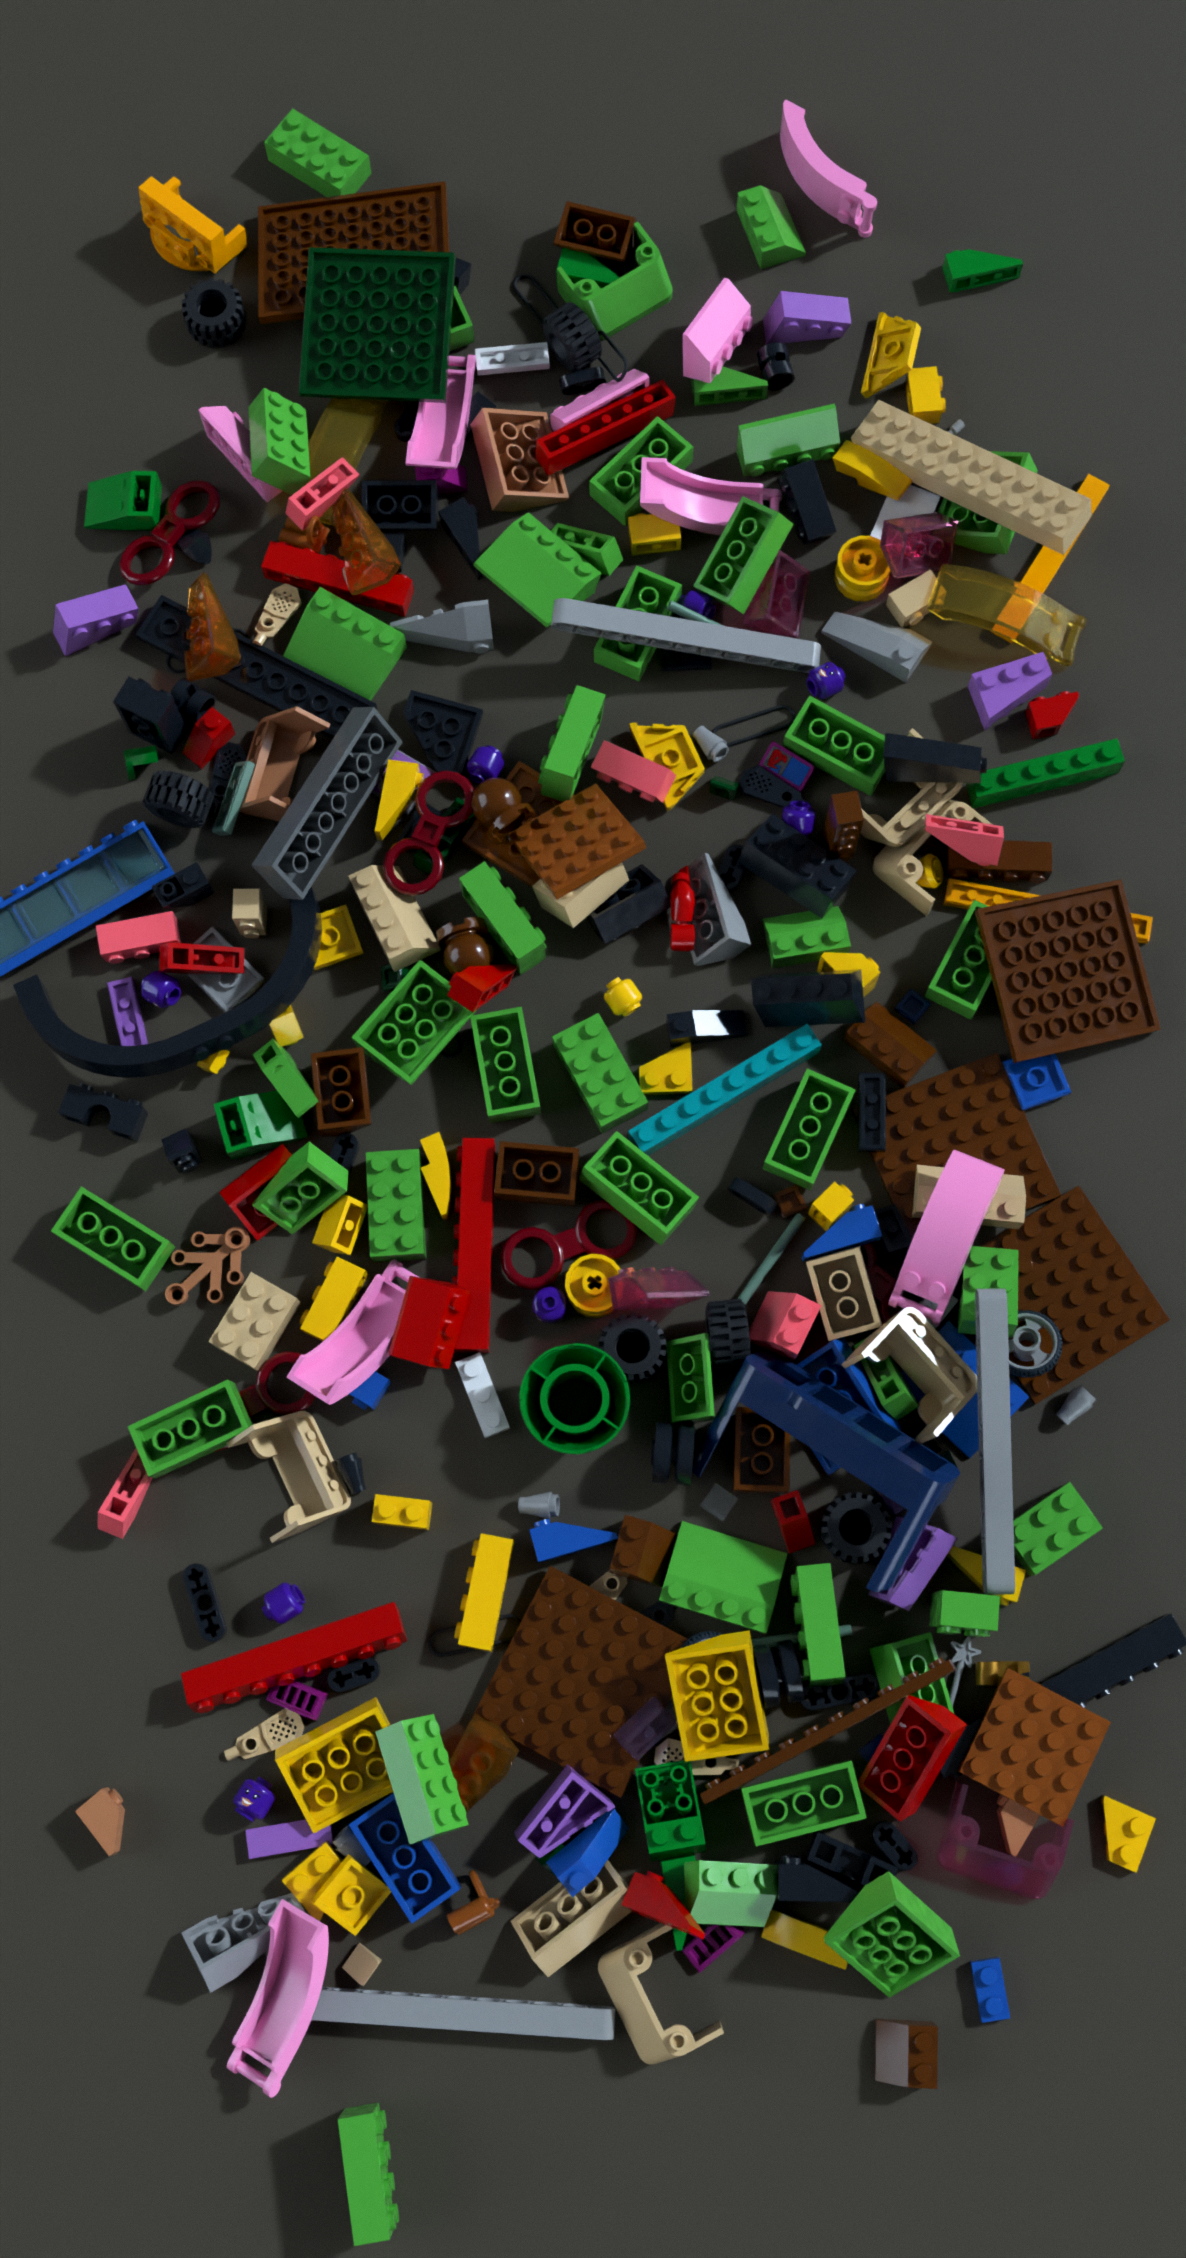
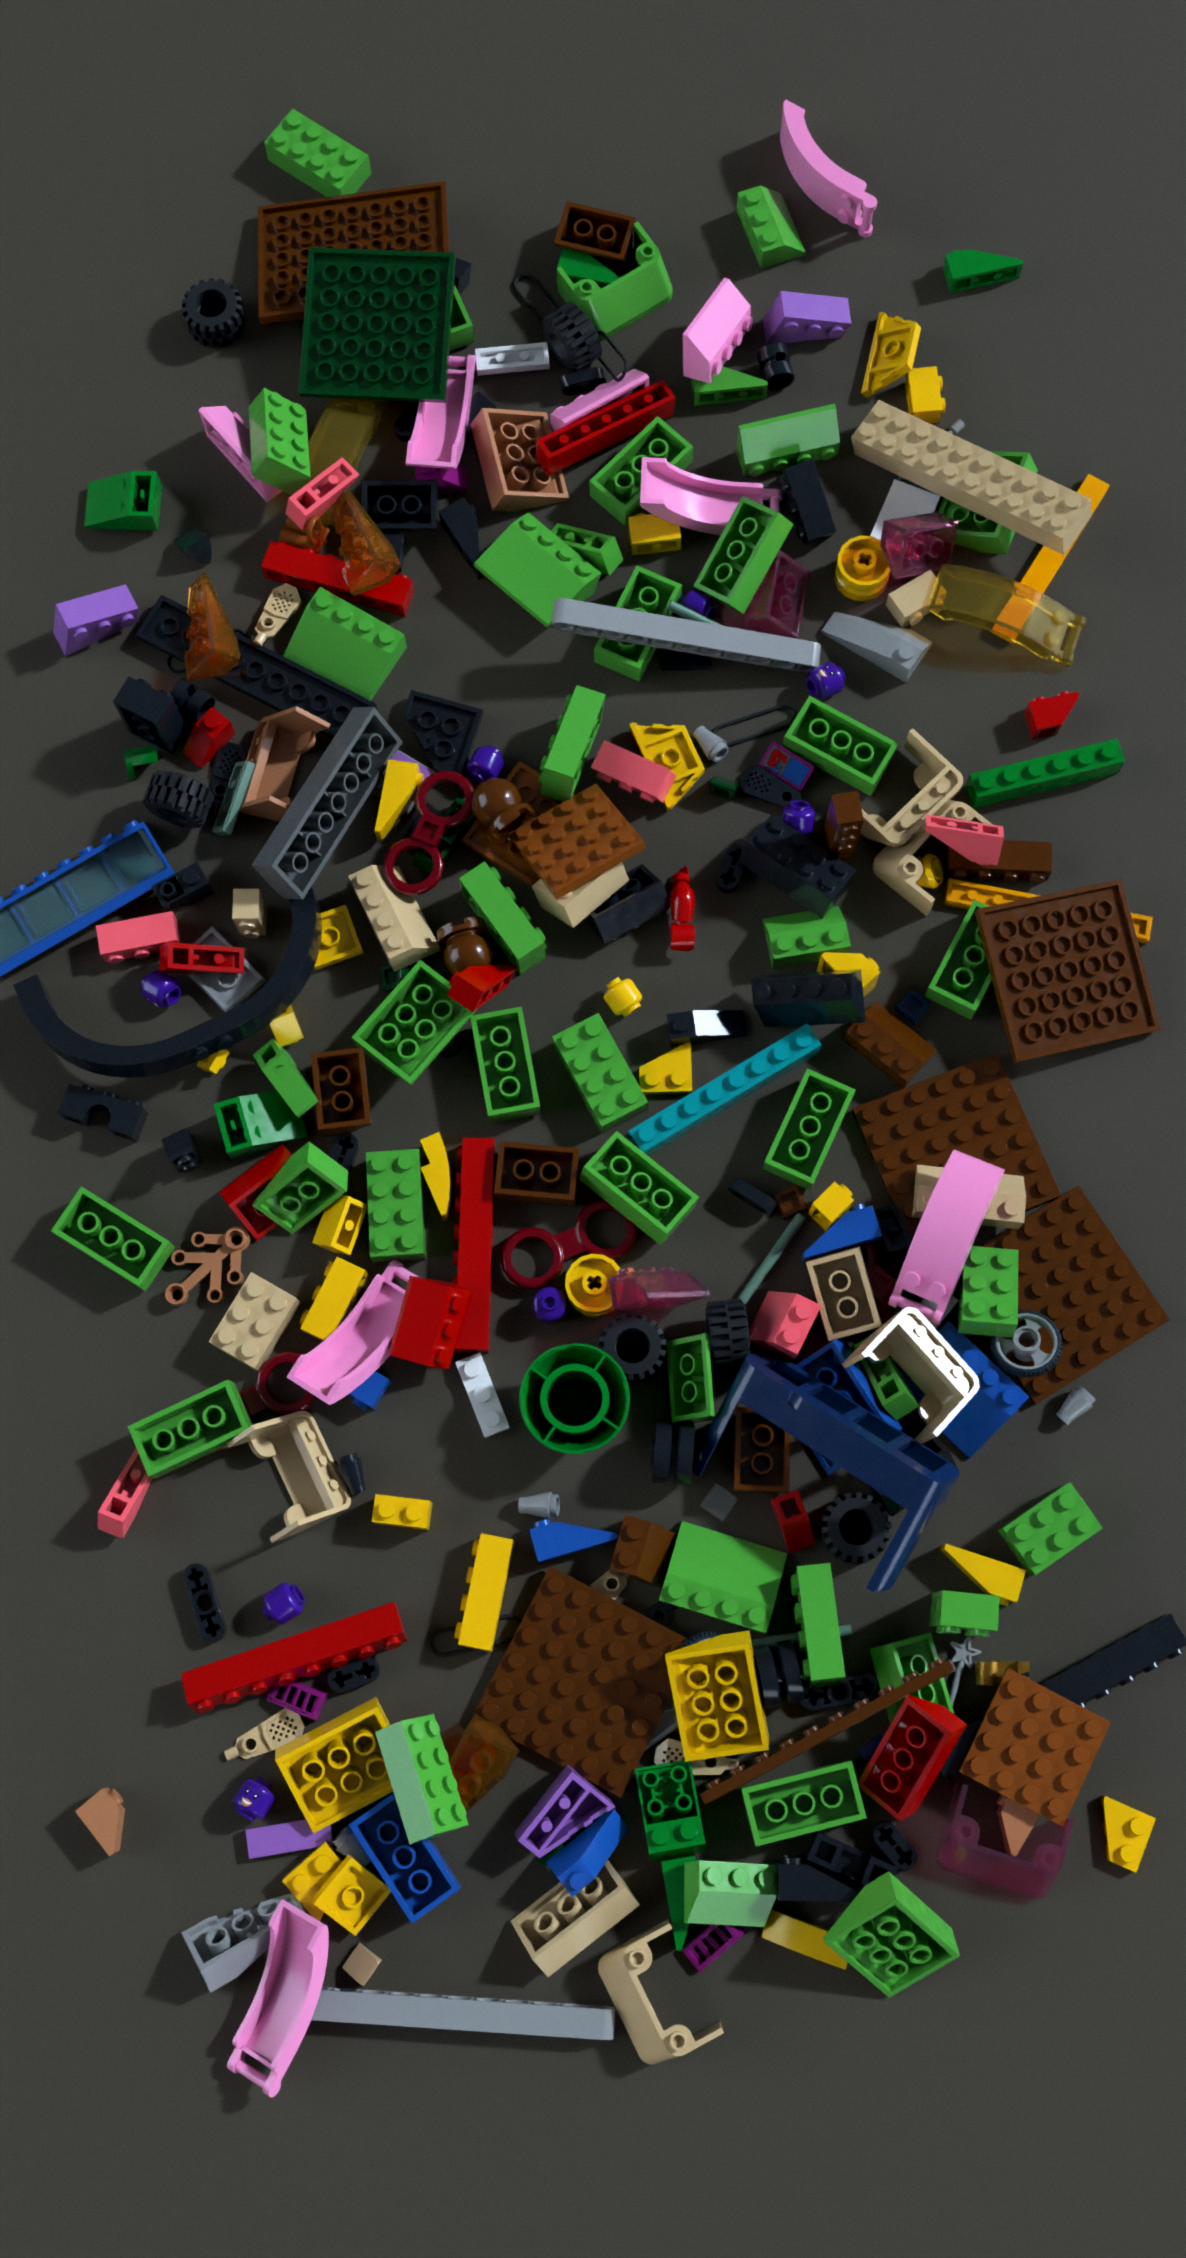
medium lavender tile [107,977,148,1046] -> none
dark red bar [119,480,221,586] -> none
light orange piece [138,176,247,274] -> none
bright green brick [338,2102,399,2246] -> none
light grey wedge [390,600,494,654] -> none
dark orange piece [447,1870,500,1935] -> none
clear purple slope [614,1697,677,1761] -> none
red slope [622,1871,705,1940] -> none
light grey wedge [688,853,751,966] -> none
yellow slope [833,440,912,501] -> none
black tile [858,1073,886,1153] -> none
medium lavender wedge [869,1516,958,1611] -> none
reddish brown slope [875,2019,938,2089] -> none
black slope [883,733,987,783] -> none
medium lavender wedge [967,652,1052,730] -> none
blue plate [970,1957,1011,2023] -> none
light grey beam [975,1288,1015,1595] -> none
blue plate [1002,1054,1071,1111] -> none

